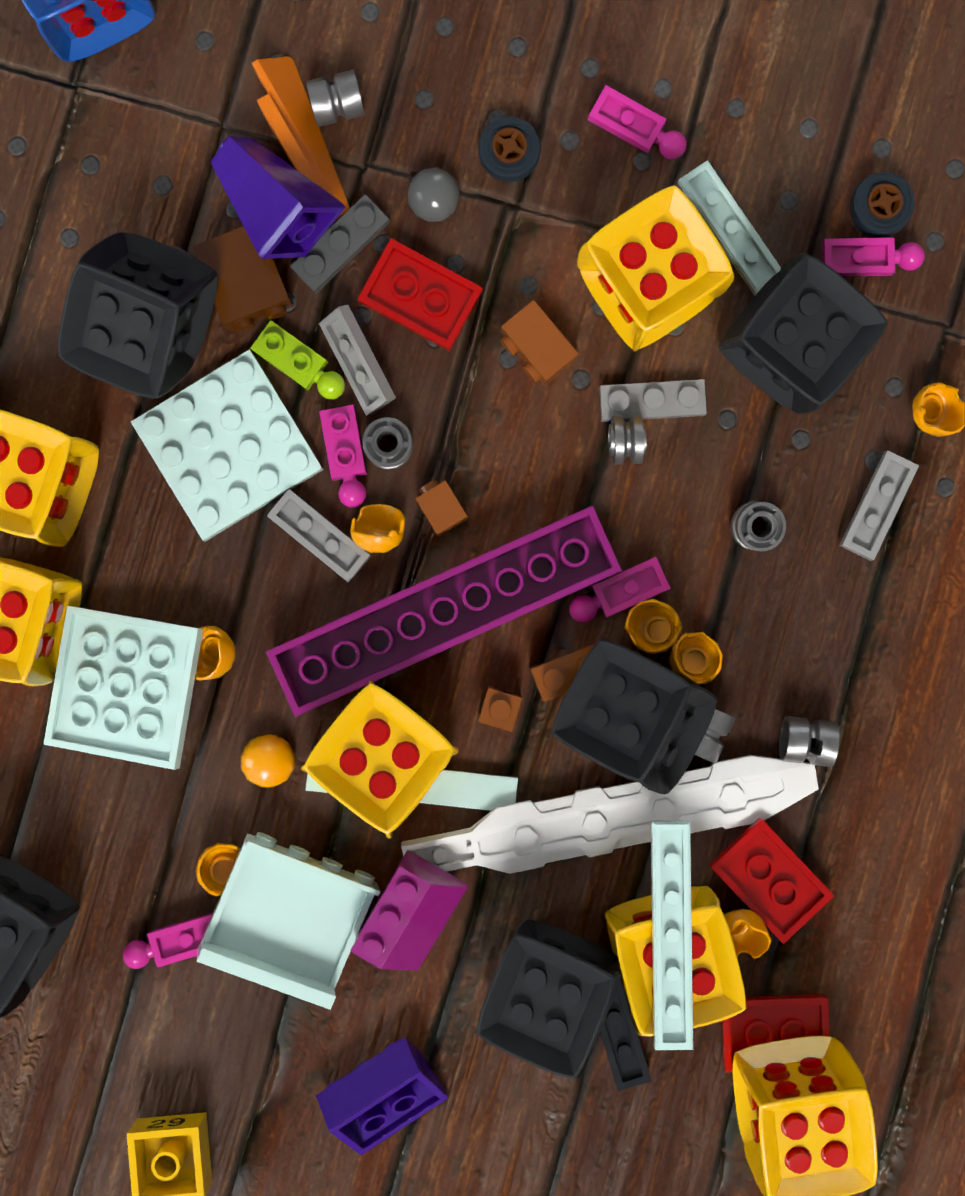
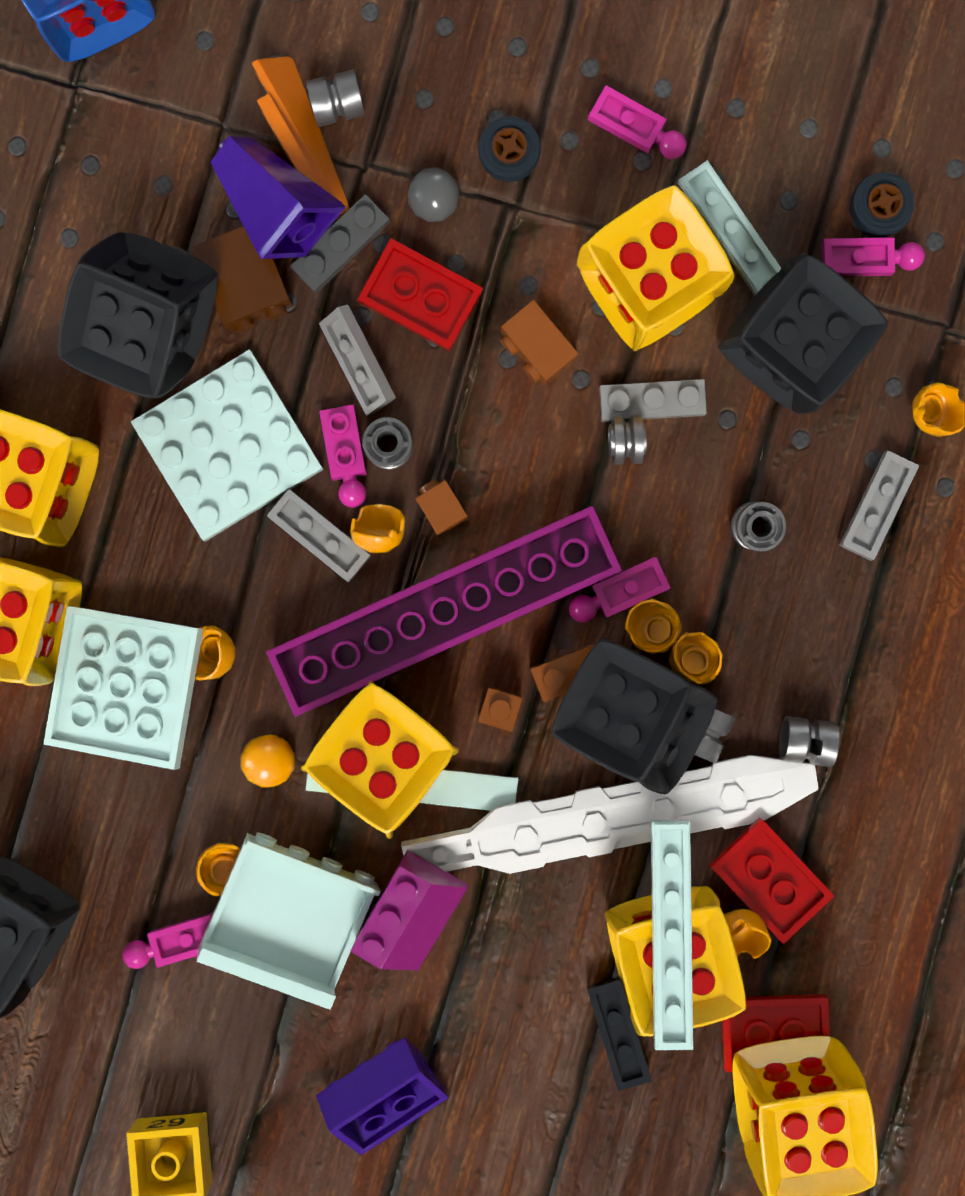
lime plate [250,320,345,399] -> none
black piece [475,919,622,1079] -> none

